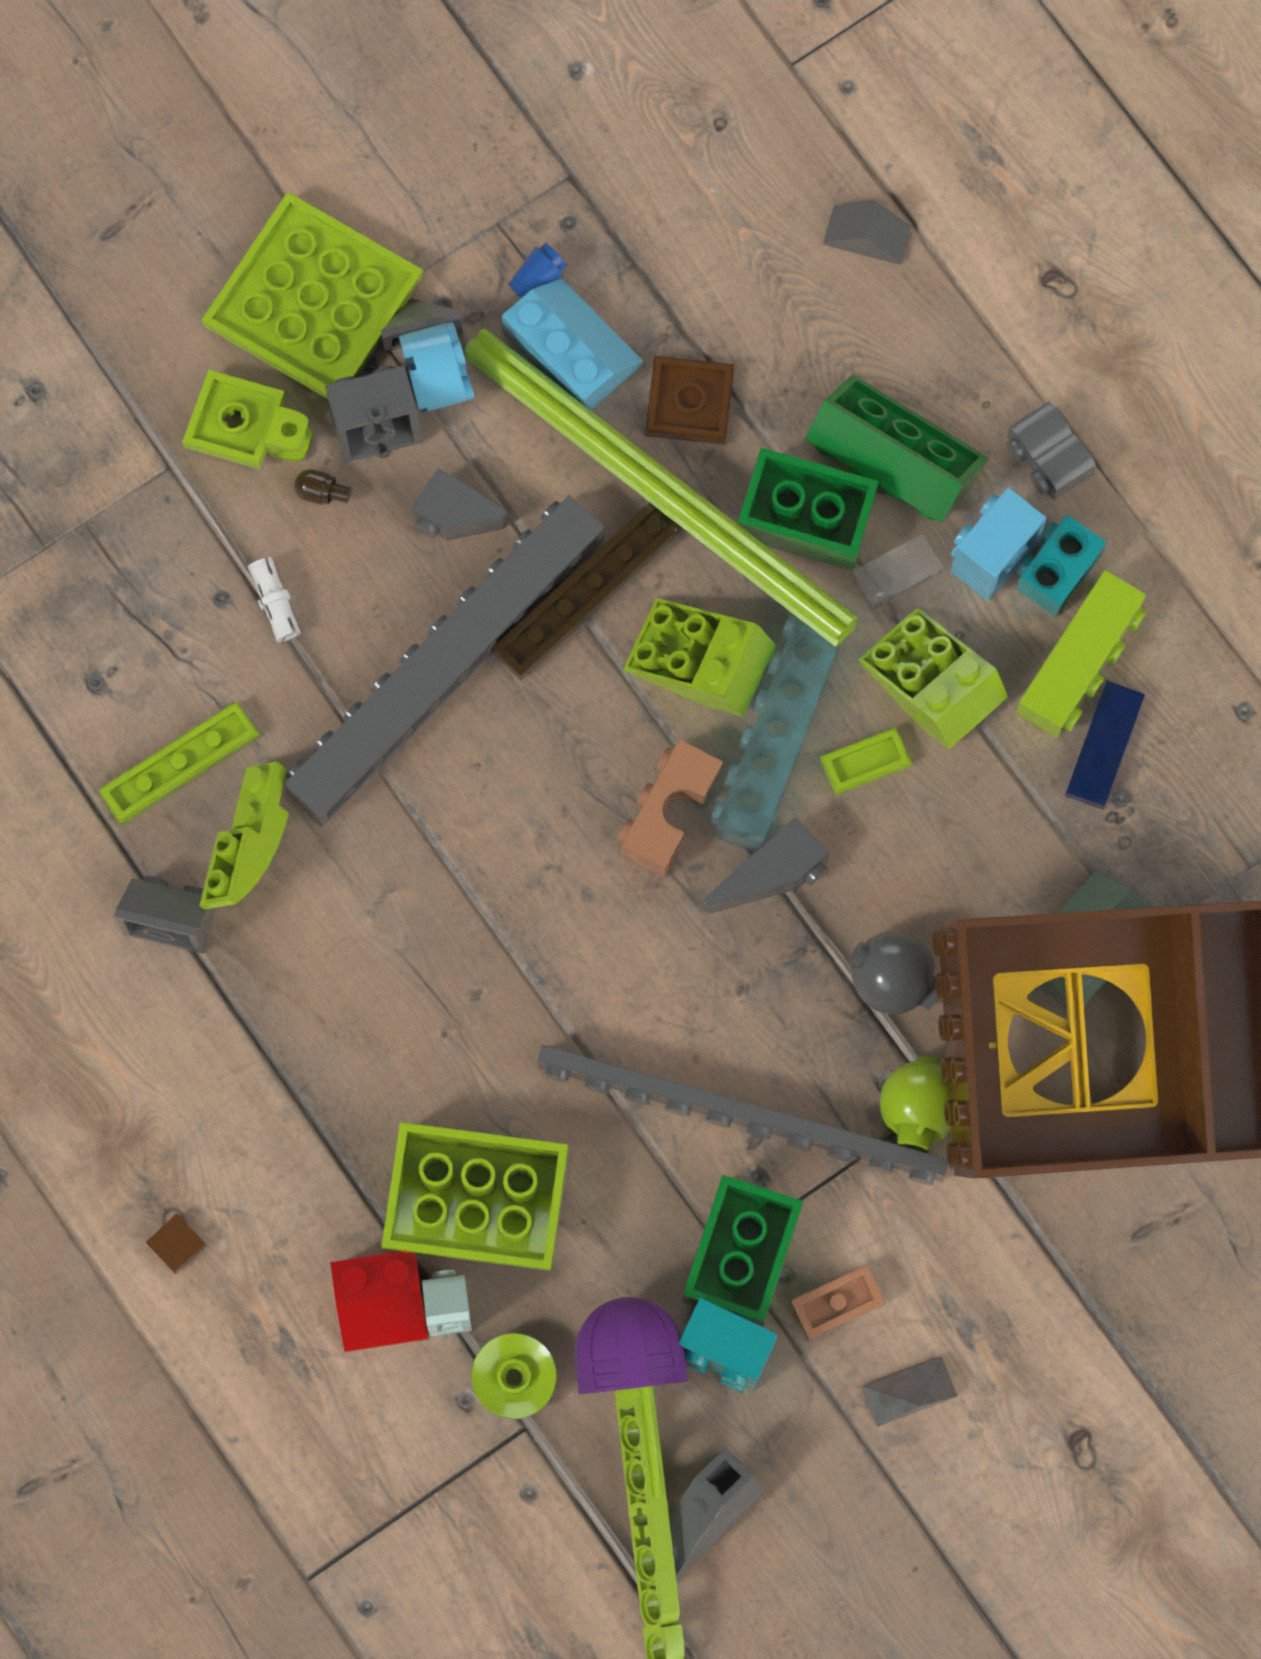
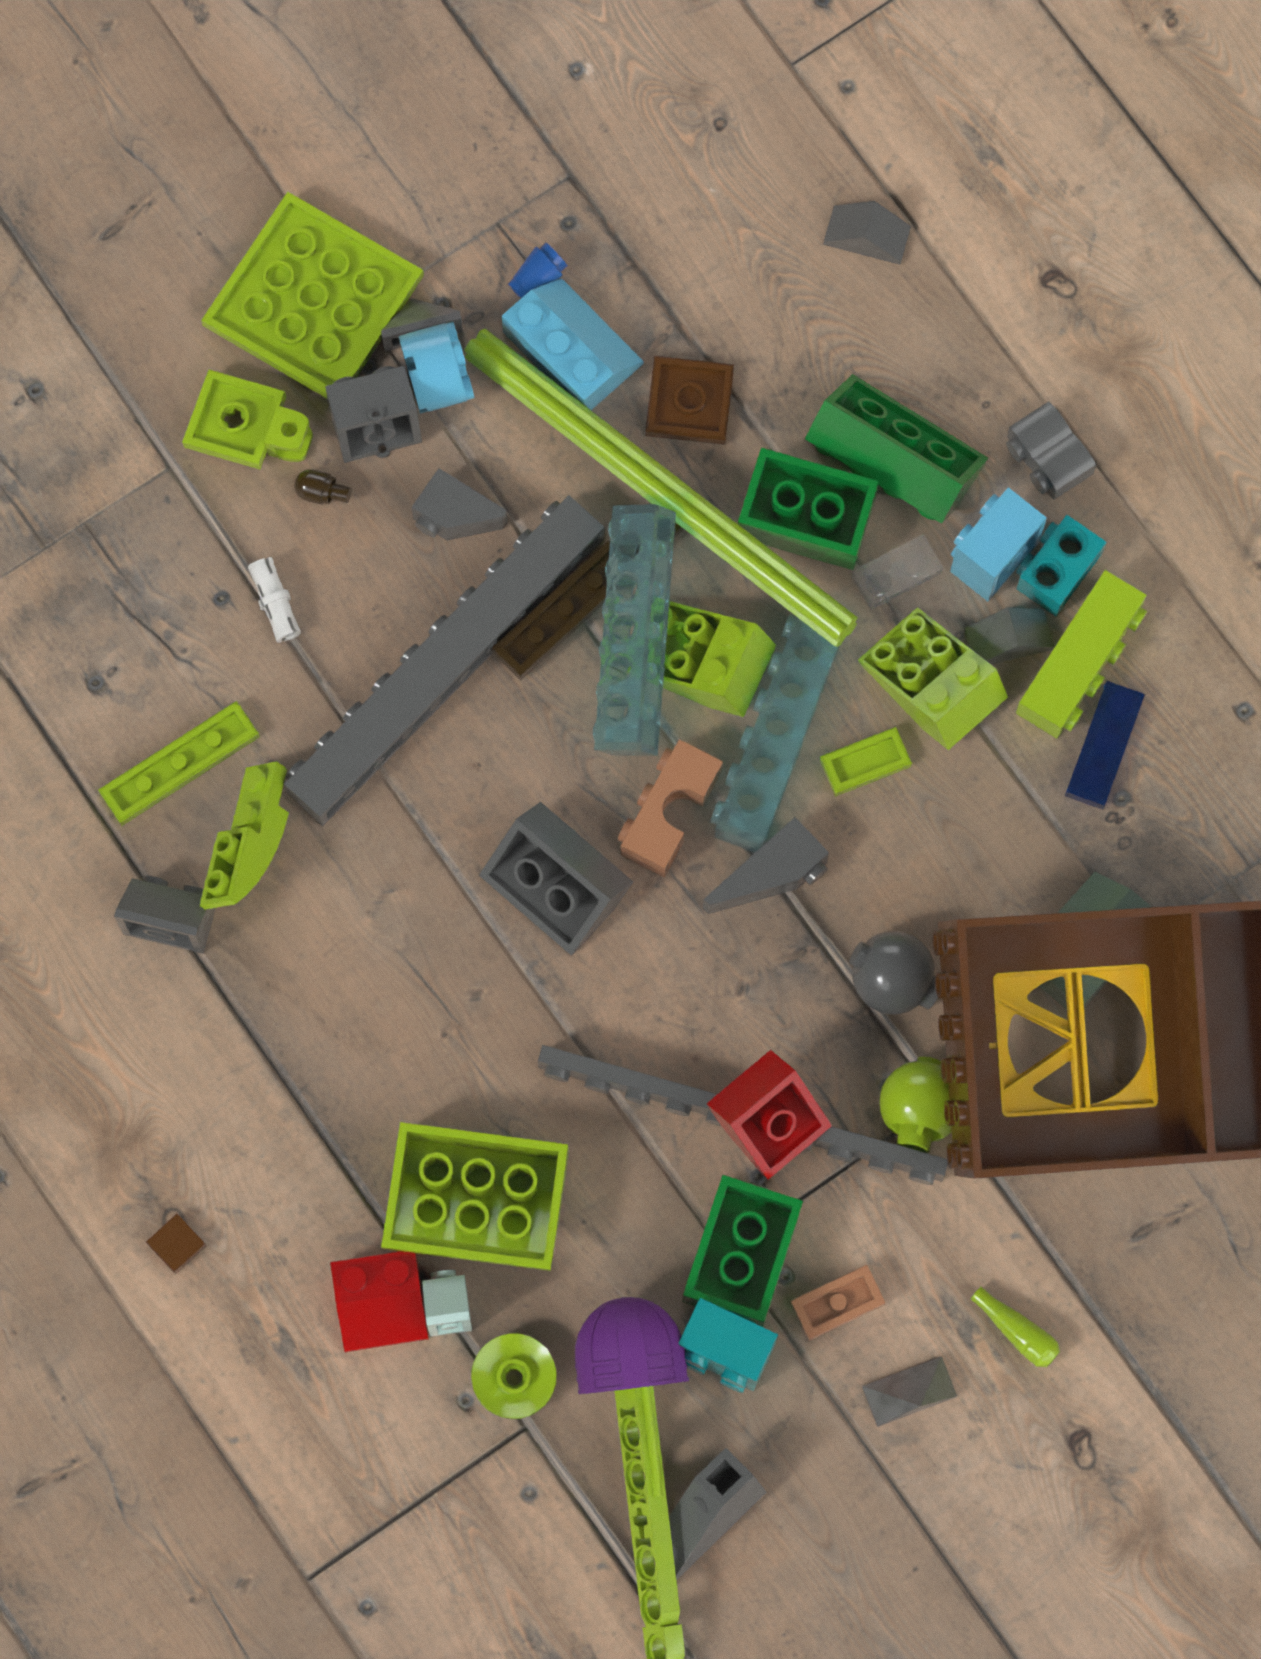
none -> dark grey slope [479,802,633,956]
none -> clear light blue brick [593,504,676,756]
none -> red slope [706,1049,832,1180]
none -> flat silver slope [964,607,1054,665]
none -> lime piece [970,1287,1060,1367]

